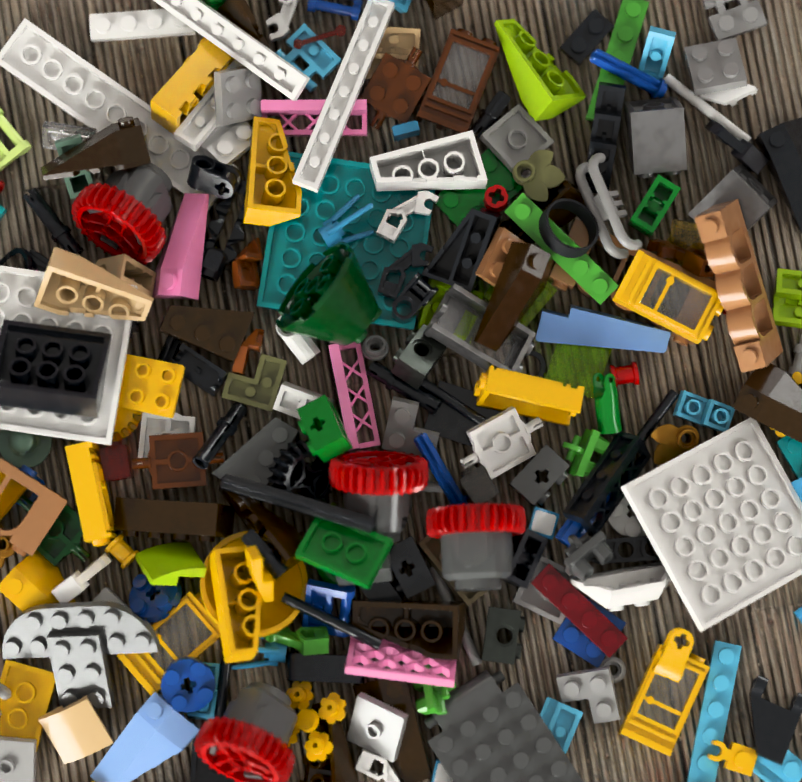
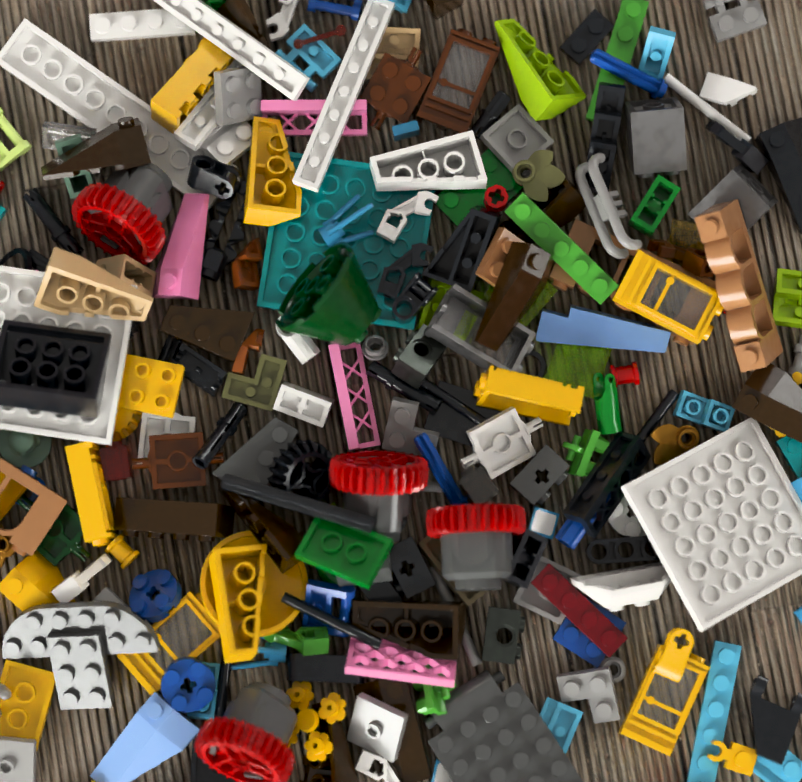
tan slope [38,695,113,764] -> none
lime slope [135,542,207,586] -> none
black axle [241,529,288,579] -> none
yellow slope [245,545,274,602] -> none
green brick [297,394,353,463] -> none
black tyre [539,198,599,258] -> none
dark grey hips [564,531,613,581] -> none
light grey plate [684,37,747,96] -> none

